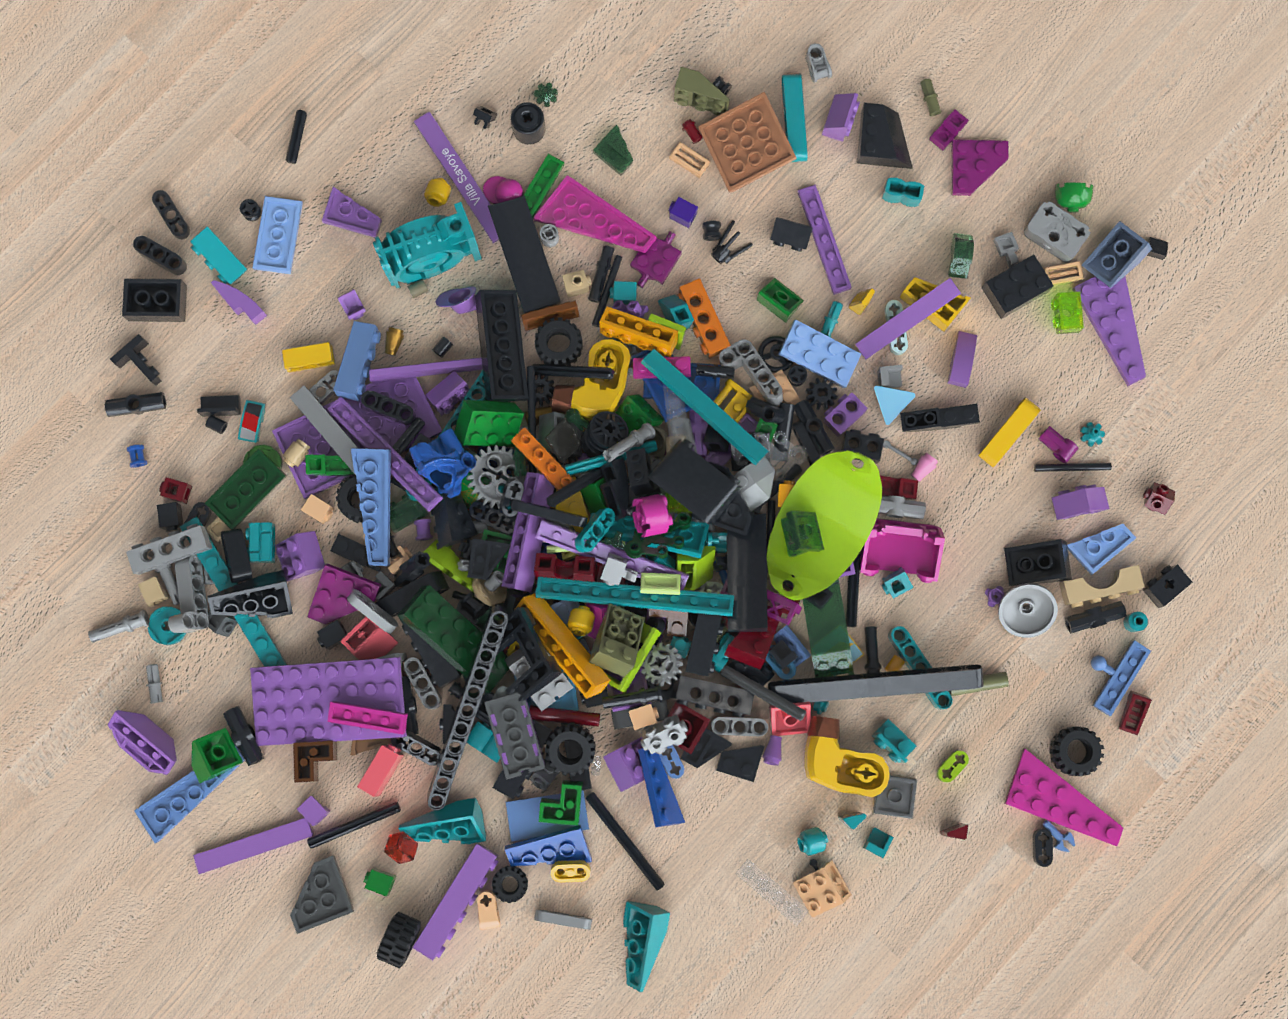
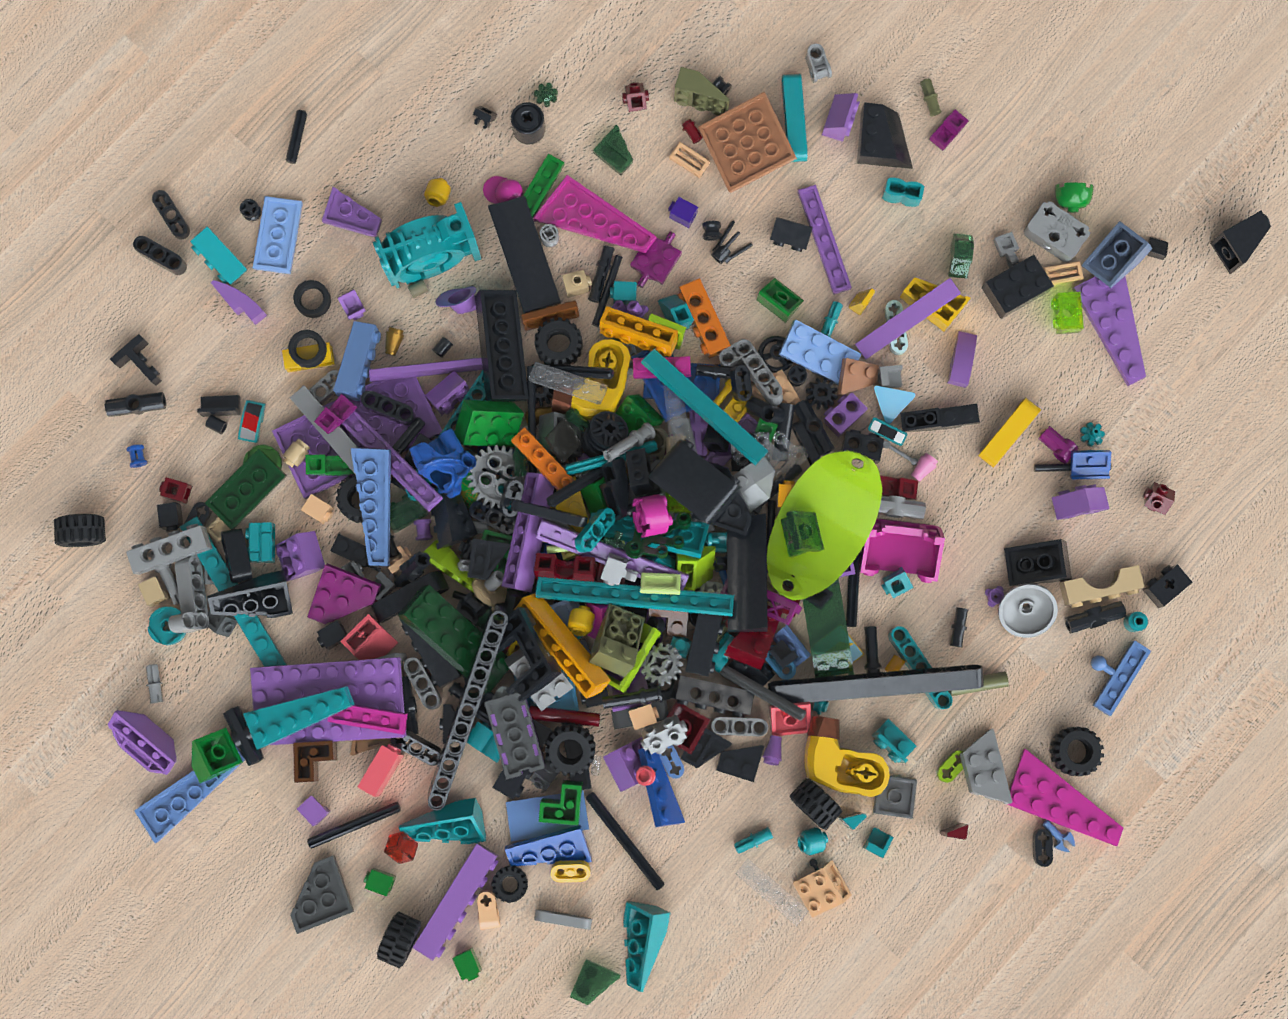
light grey pin [88,610,150,643] -> none
black brick [122,279,187,322] -> none
medium lavender tile [193,818,314,874] -> none
light grey beam [347,589,398,633] -> none
medium lavender tile [414,112,499,243] -> none
magenta plate [952,139,1009,196] -> none
light blue wing [1067,524,1136,575] -> none
dark red slope [1119,691,1152,736] -> none
none -> black tyre [54,514,106,547]
none -> teal wing [243,686,355,750]
none -> black tyre [288,329,327,368]
none -> black tyre [293,280,331,318]
none -> magenta slope [314,394,357,434]
none -> green brick [452,948,482,982]
none -> clear plate [528,362,607,405]
none -> clear green wing [570,959,621,1005]
none -> dark red brick [622,82,649,112]
none -> coral plate [636,766,655,786]
none -> black beam [730,365,752,402]
none -> teal axle [734,827,773,854]
none -> black tyre [790,778,842,830]
none -> nougat wing [837,358,879,395]
none -> slope [868,417,908,446]
none -> black pin [950,607,969,648]
none -> light grey wing [960,729,1013,805]
none -> plate [1070,450,1112,480]
none -> black slope [1210,211,1271,274]

